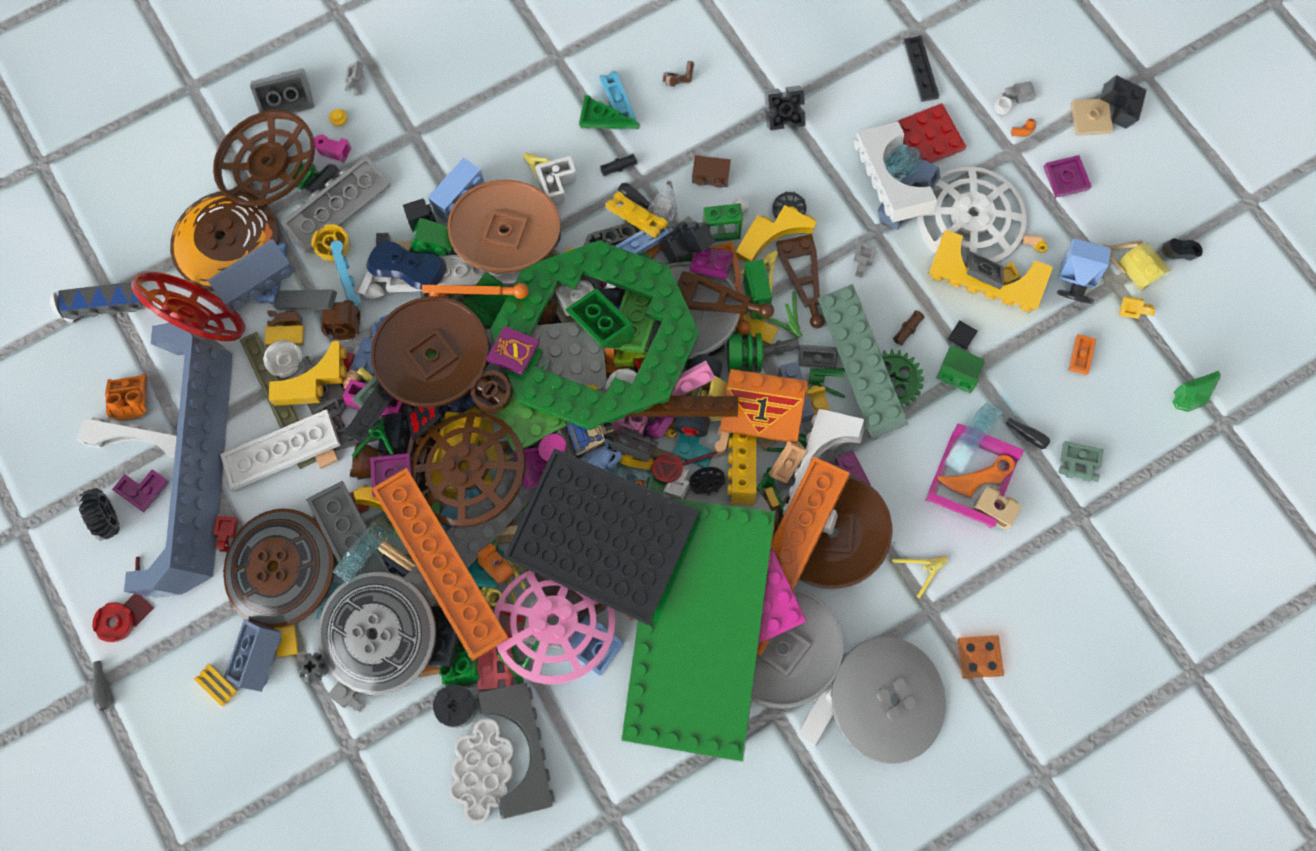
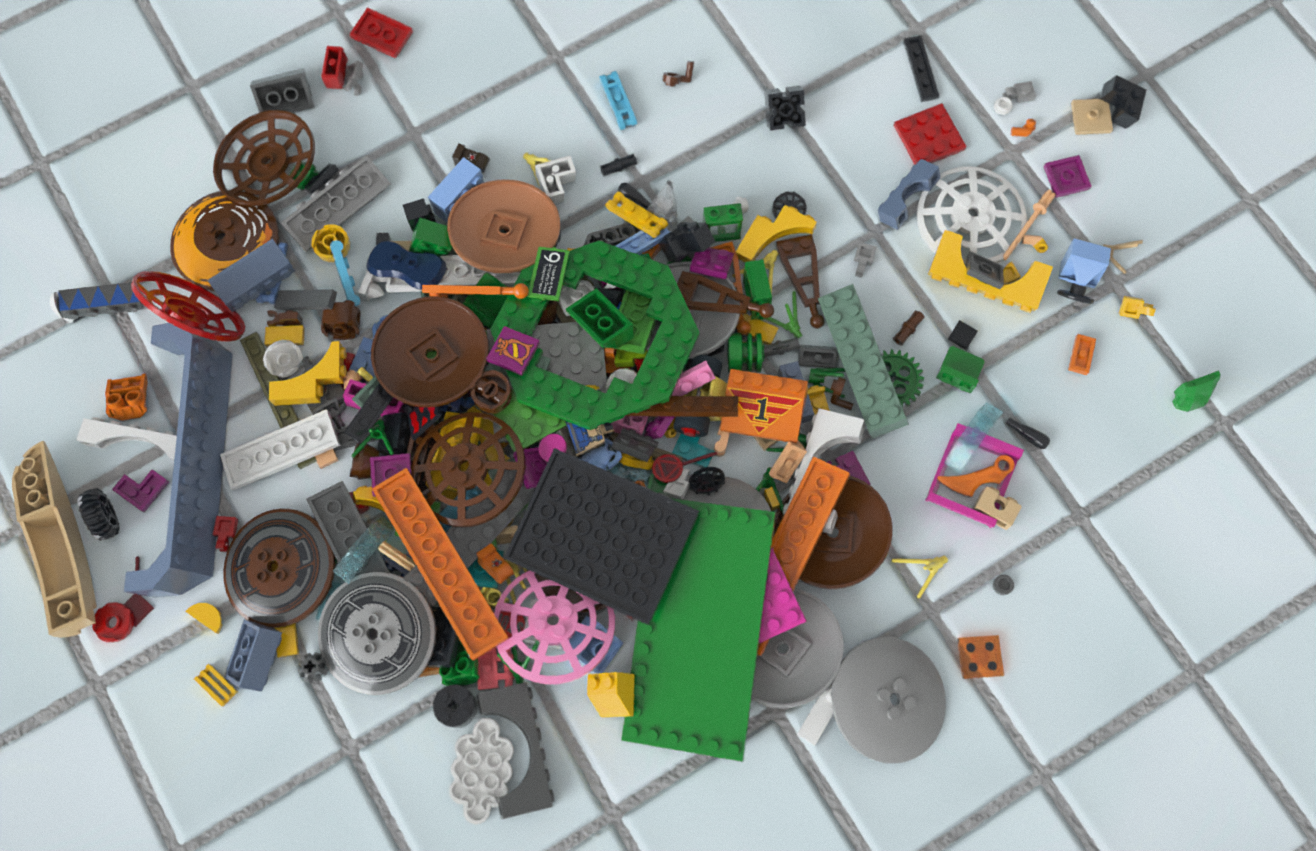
dark grey piece [93,661,112,710] -> none
dark pink leg [314,135,352,163] -> none
light grey plate [328,681,365,712] -> none
yellow plate [329,109,347,127] -> none
green wing [579,95,640,129] -> none
reddish brown brick [692,155,731,188] -> none
yellow brick [727,433,756,505] -> none
white arch [854,122,937,223] -> none
clear light blue plate [884,145,922,178] -> none
sand green plate [1058,441,1104,482] -> none
light yellow slope [1118,243,1171,291] -> none
black piece [1162,238,1203,261] -> none
none -> tan slope [12,441,97,637]
none -> yellow tile [185,603,222,634]
none -> red brick [321,46,348,89]
none -> red plate [349,7,413,59]
none -> dark brown leg [452,143,490,173]
none -> piece [528,247,570,301]
none -> yellow slope [587,672,634,717]
none -> reddish brown plate [830,377,854,410]
none -> dark grey tile [993,575,1014,595]
none -> light nougat piece [1003,190,1056,261]

